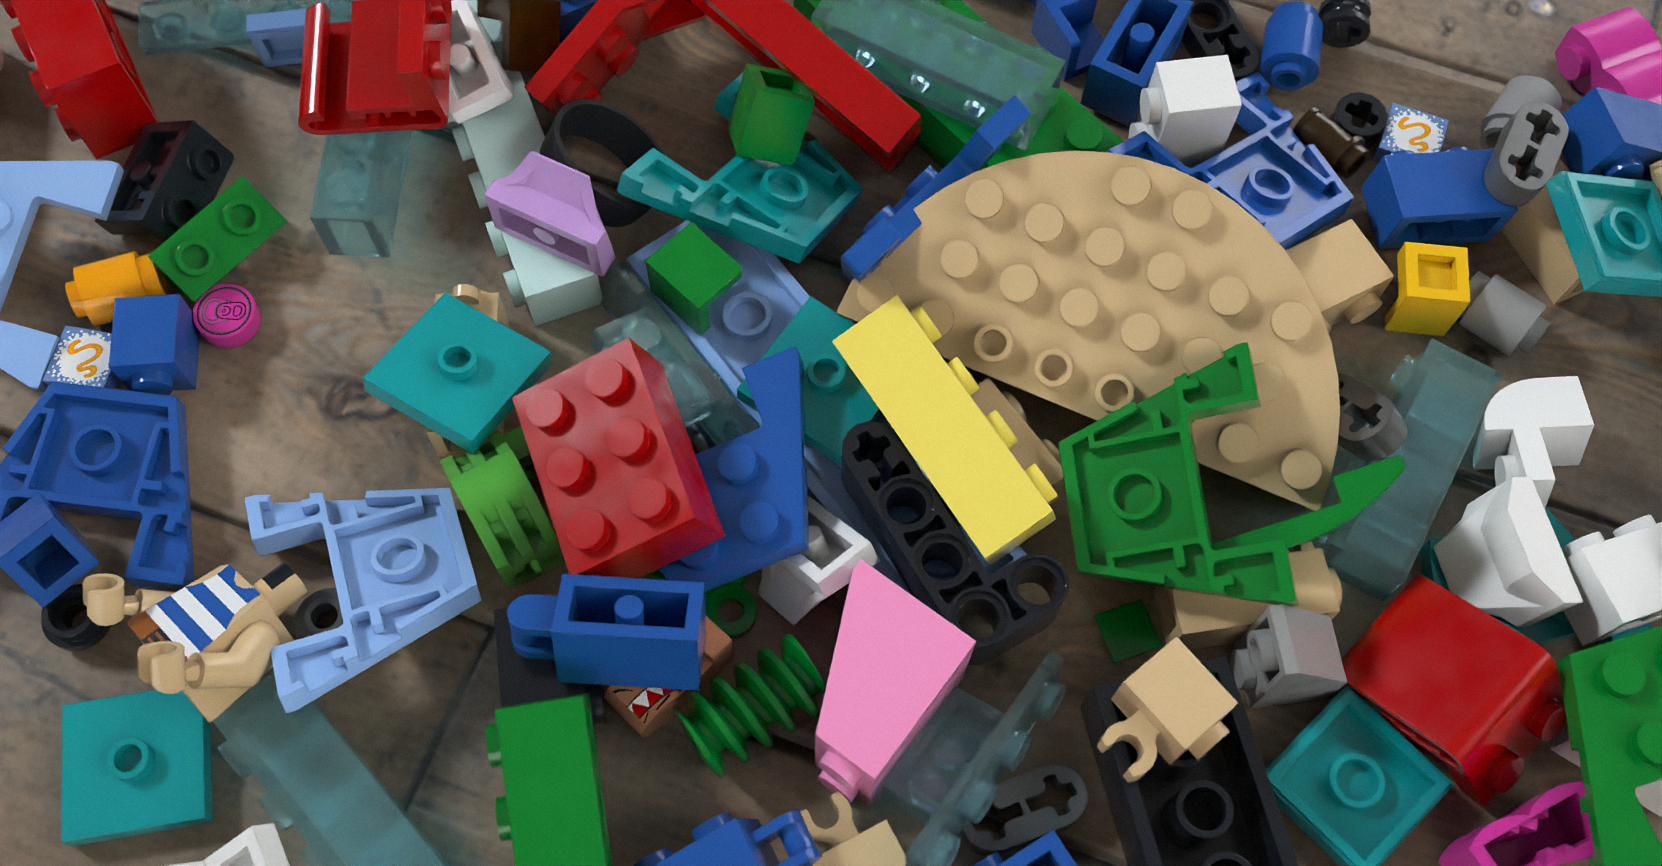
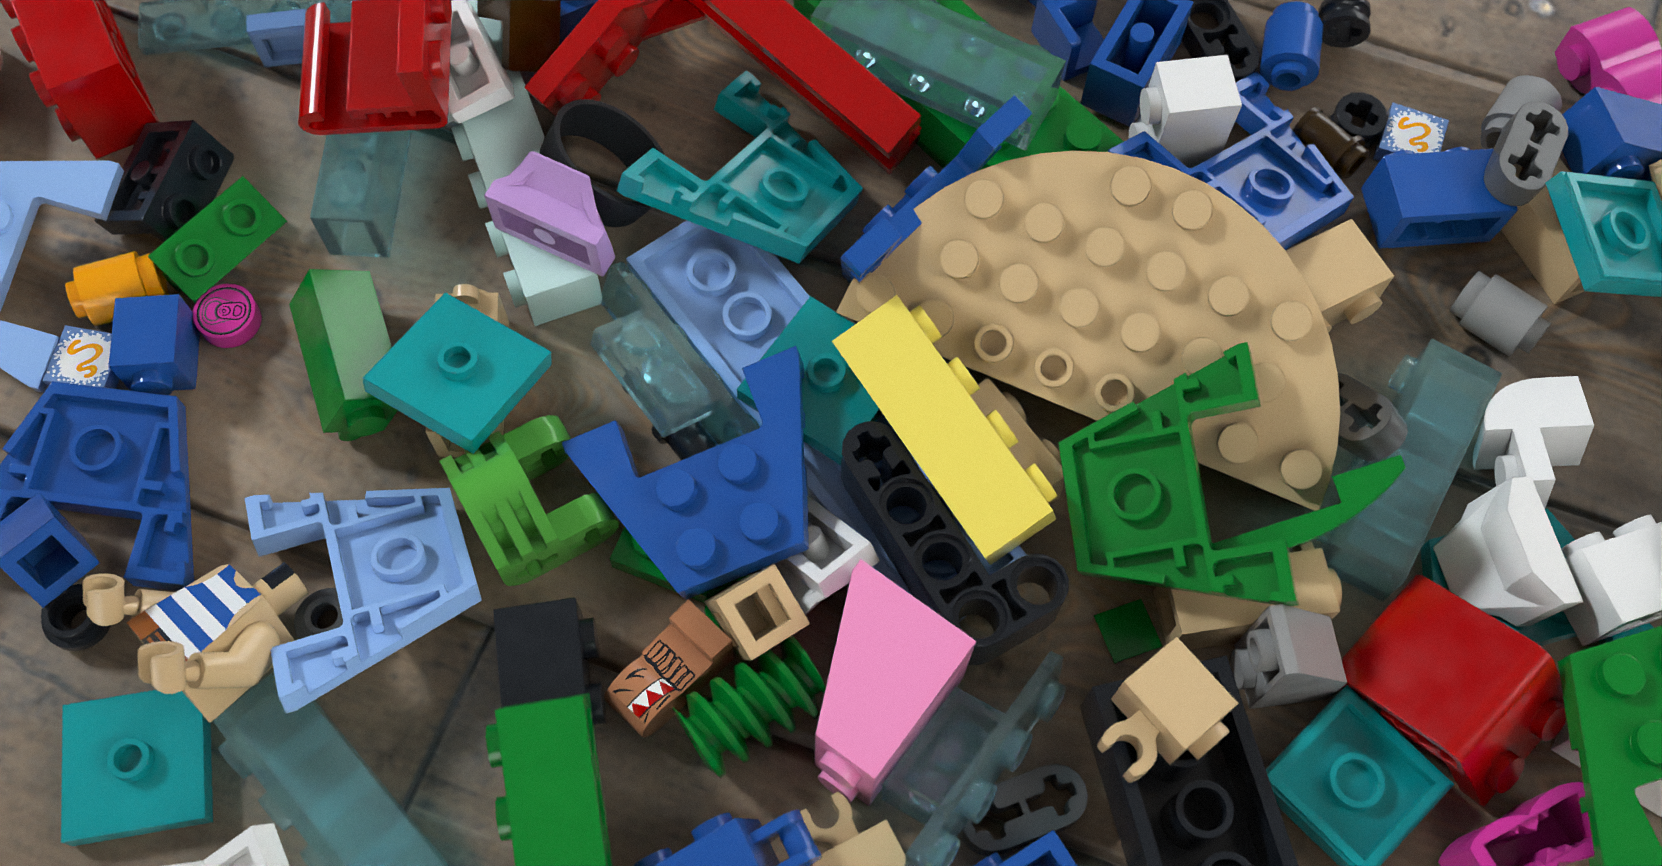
blue brick [507,574,706,691] -> none
red brick [512,338,726,579] -> none
green panel [645,222,742,336] -> none
green panel [728,63,815,165] -> none
yellow panel [1384,242,1470,336] -> none
none -> green brick [289,269,398,441]
none -> tan brick [704,564,810,661]

